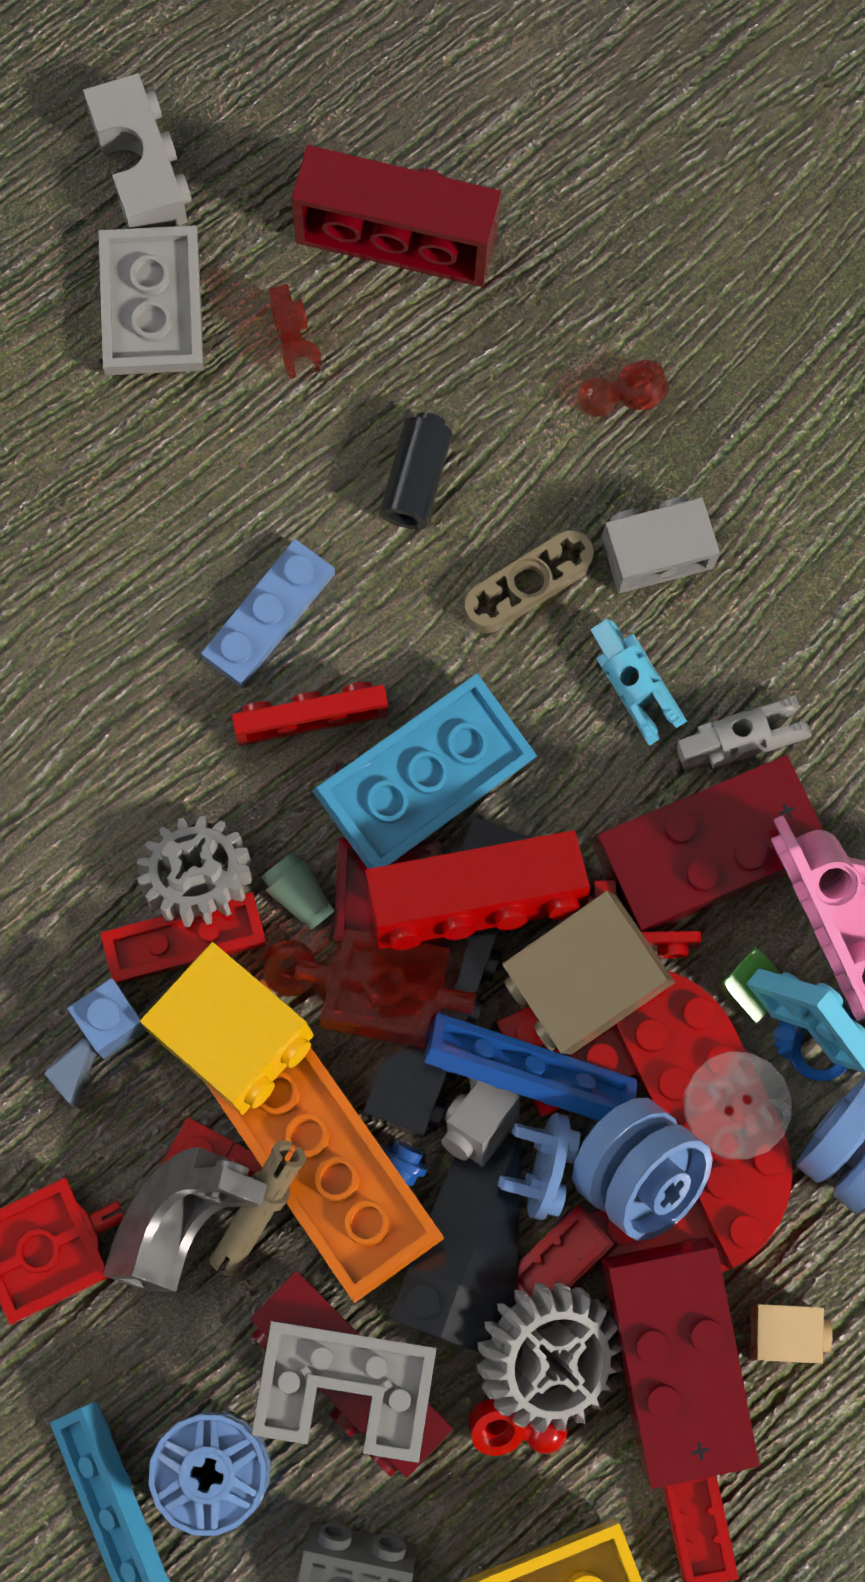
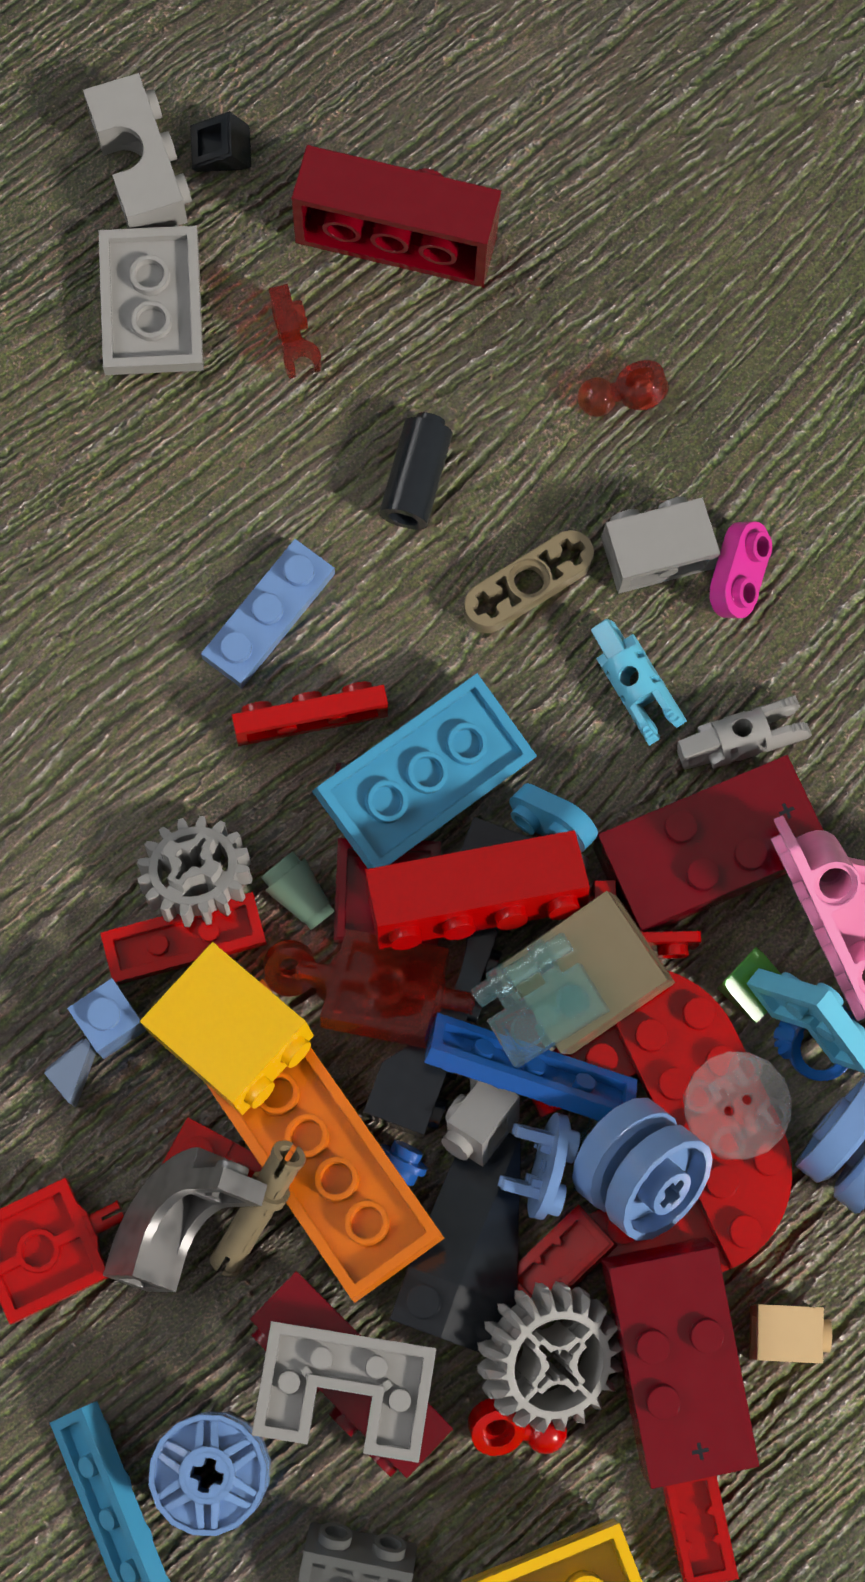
none -> black slope [190,111,251,172]
none -> clear light blue plate [471,932,610,1068]
none -> dark azure plate [509,783,598,852]
none -> dark pink plate [710,521,772,618]

